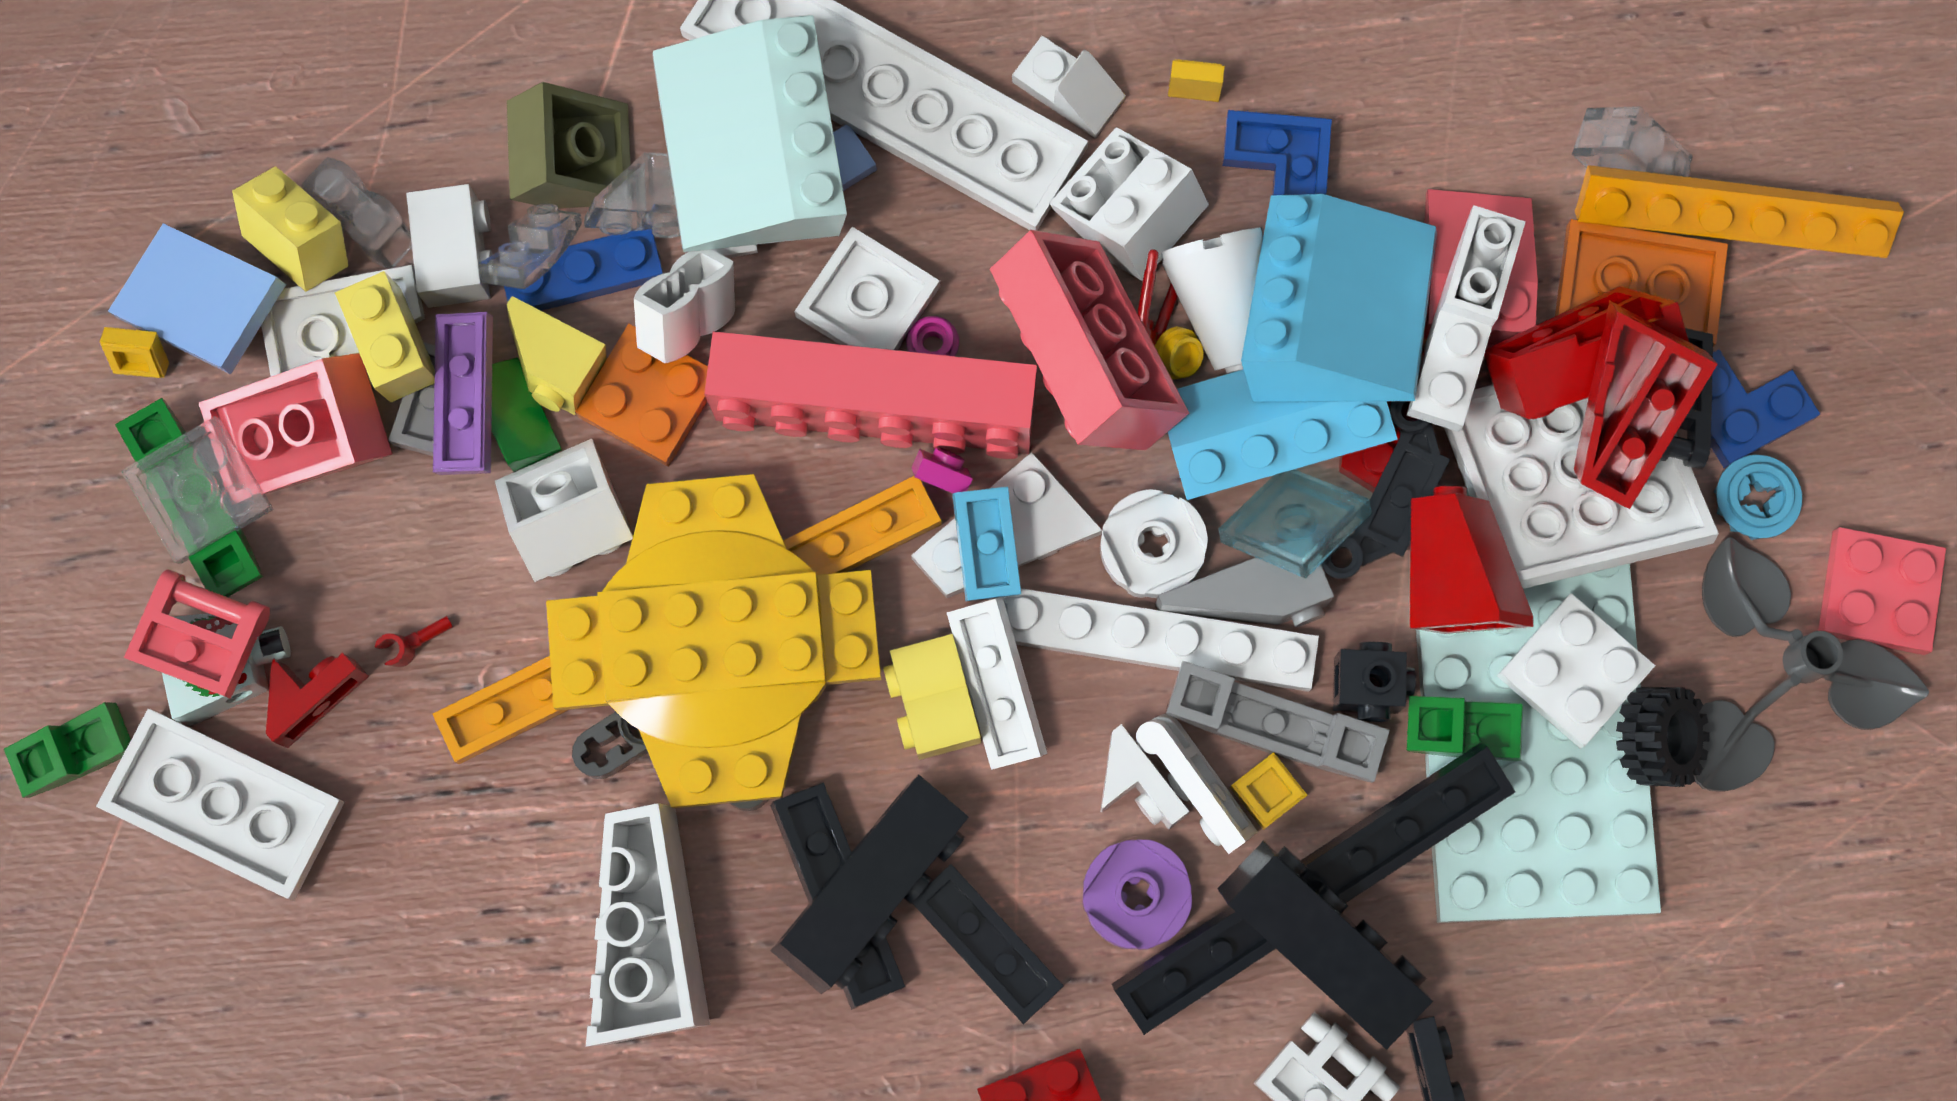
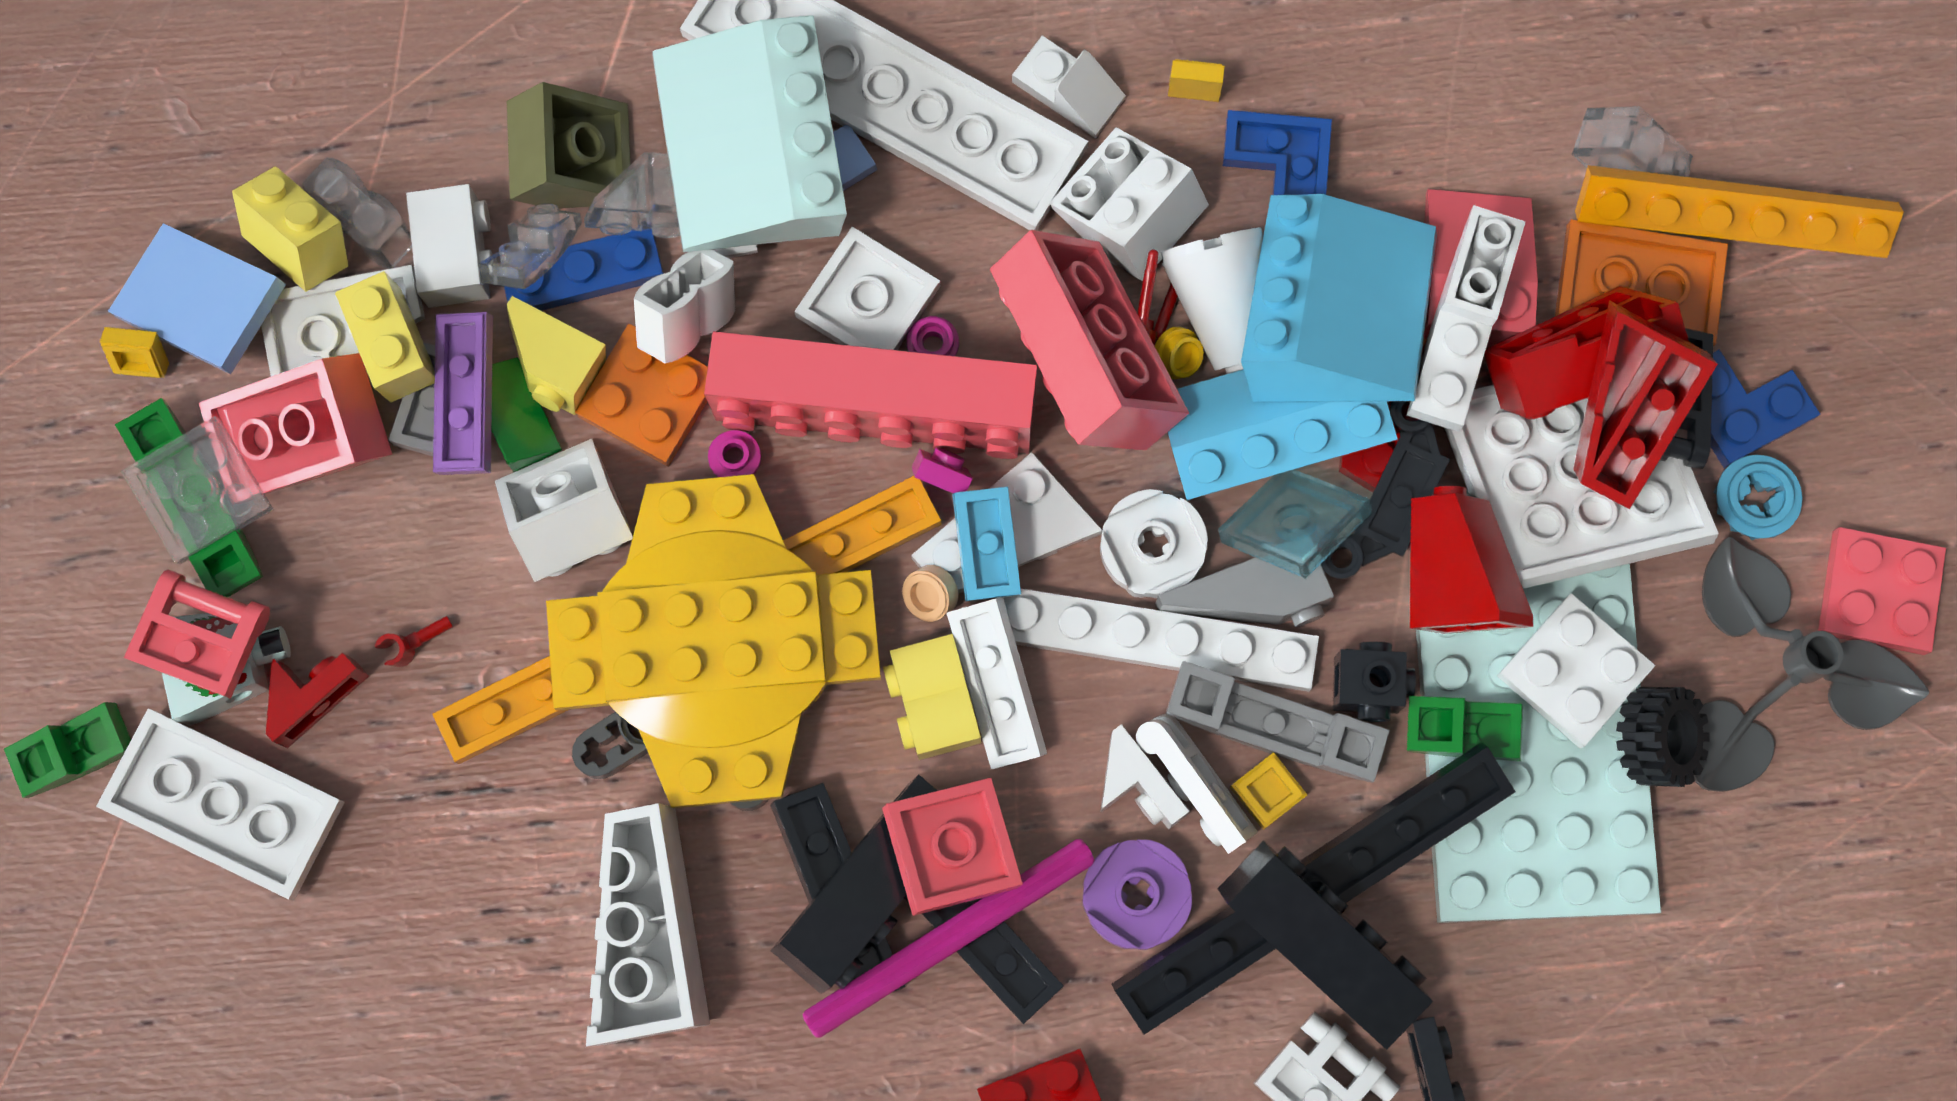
none -> dark pink plate [708,430,761,477]
none -> dark pink axle [803,839,1095,1038]
none -> coral plate [882,778,1023,916]
none -> light nougat tile [902,565,958,622]

